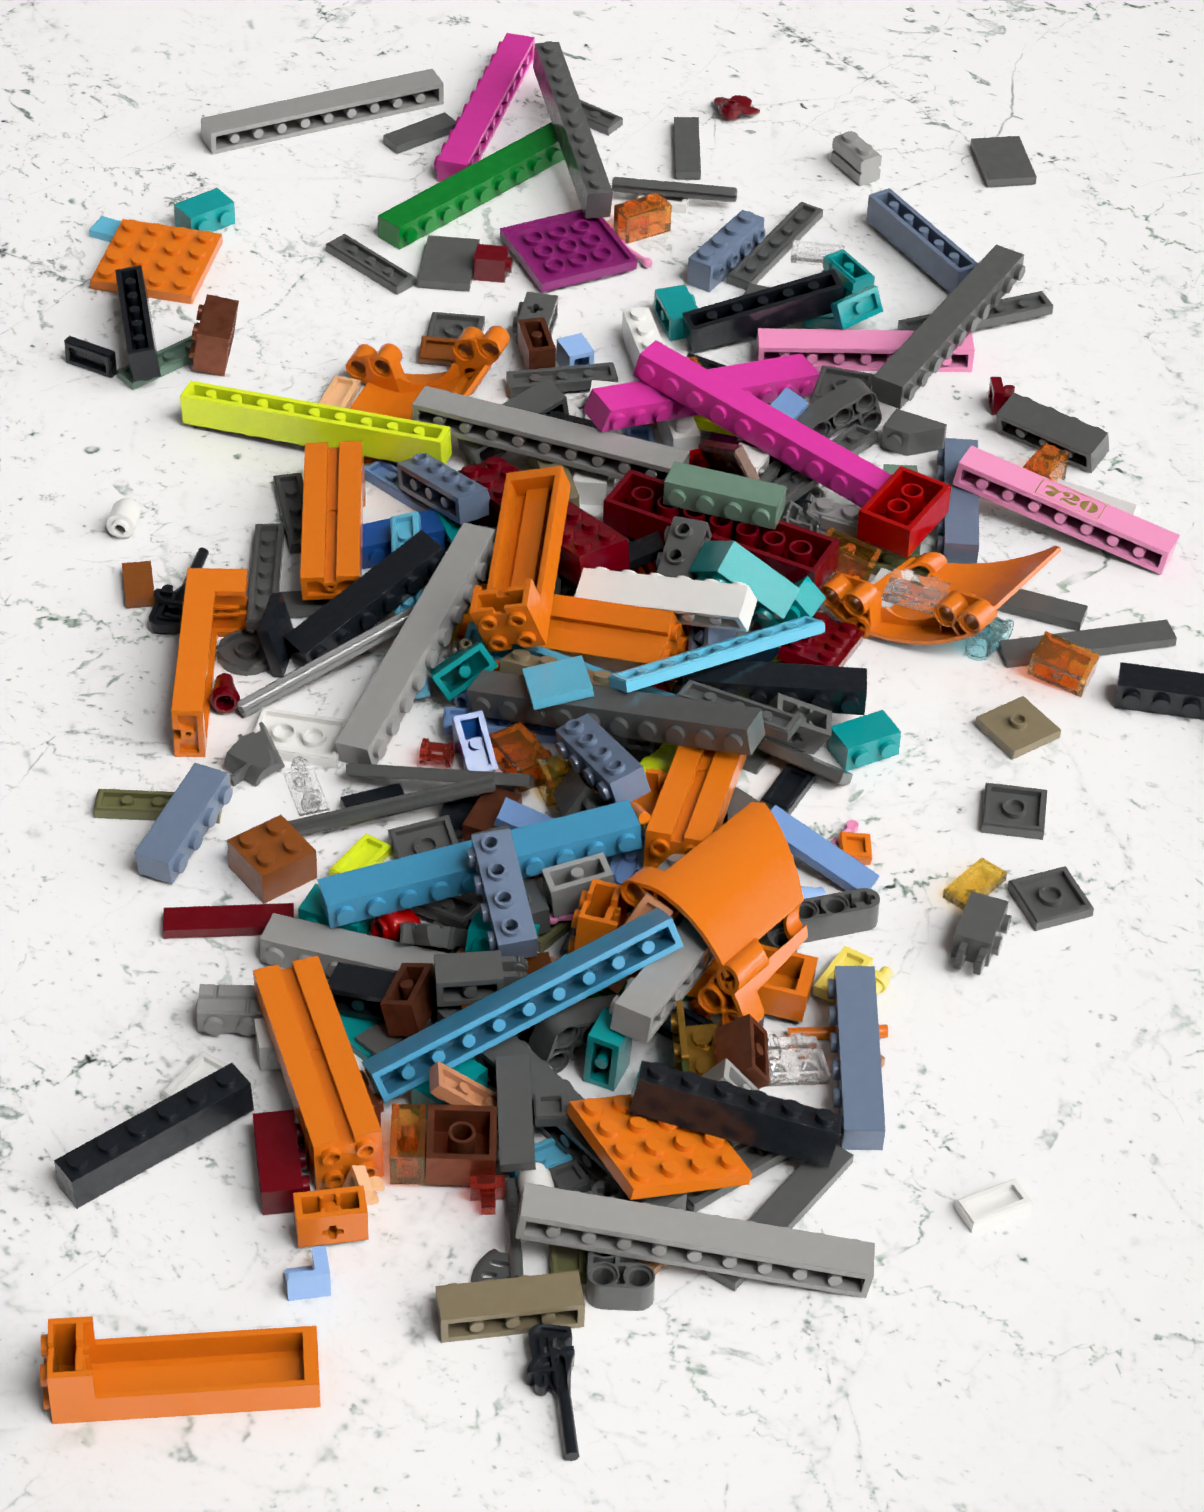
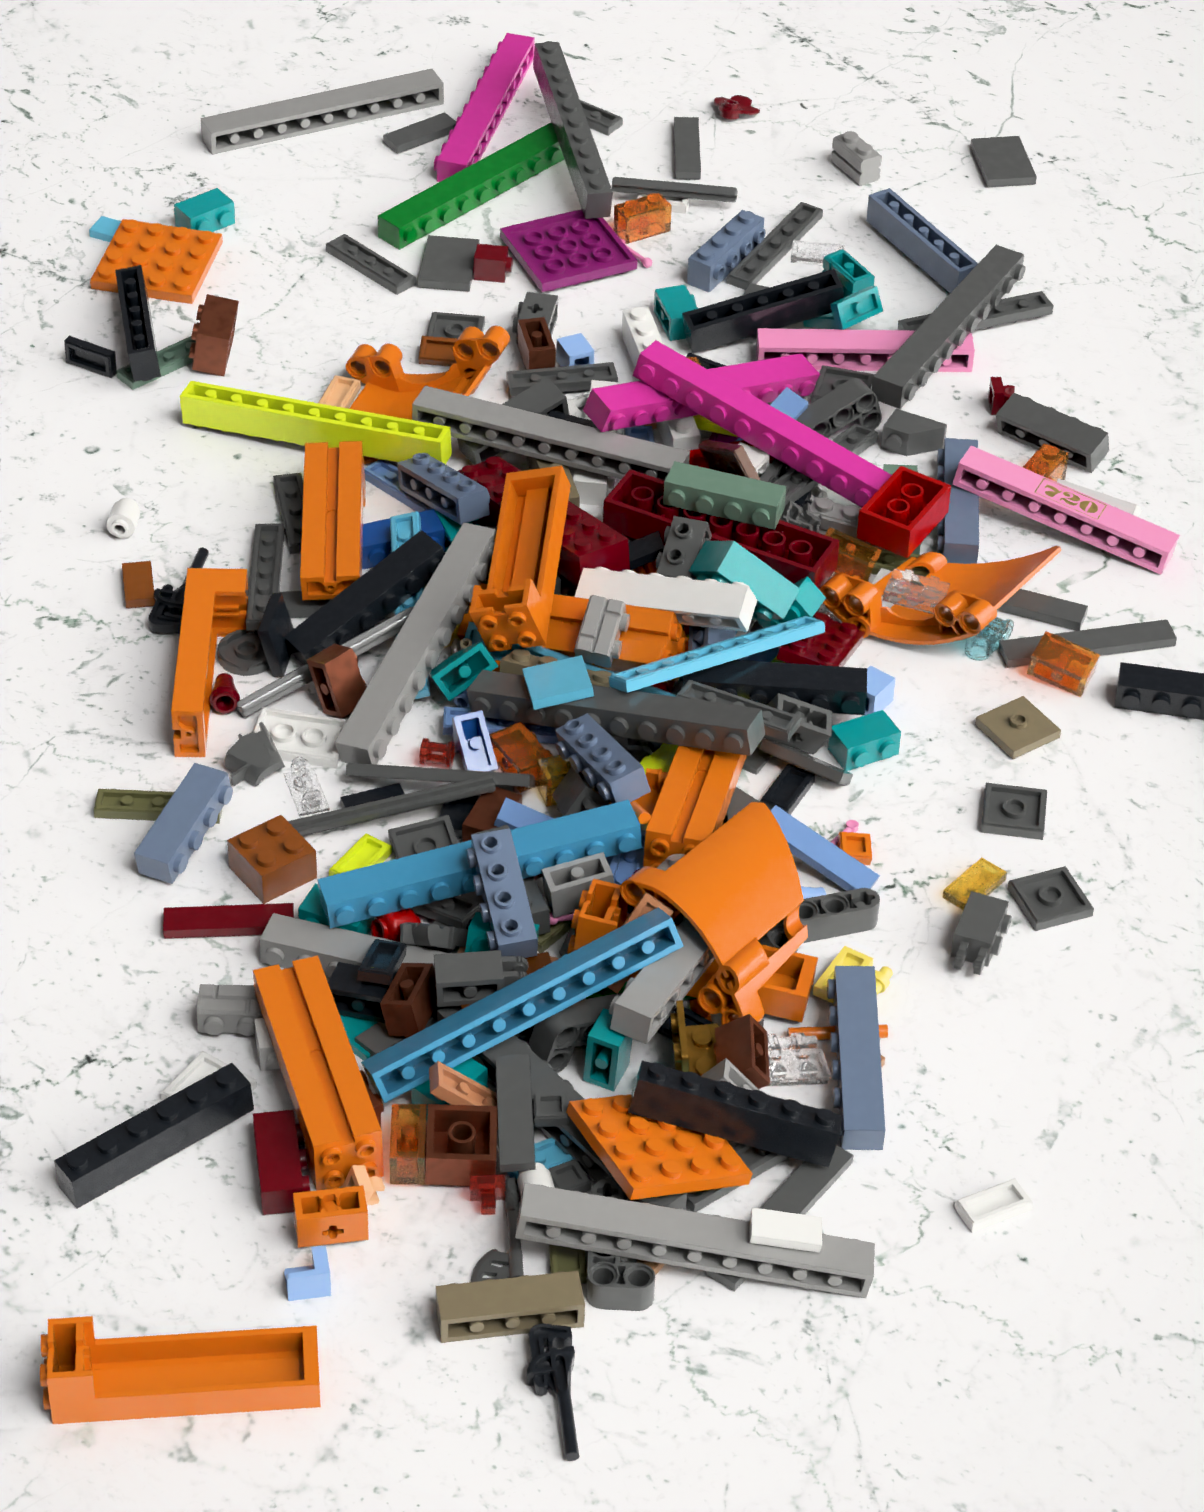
none -> copper brick [307,644,367,718]
none -> black tile [357,939,407,986]
none -> light grey brick [574,595,630,668]
none -> white tile [749,1207,822,1253]
none -> light blue brick [865,666,895,715]

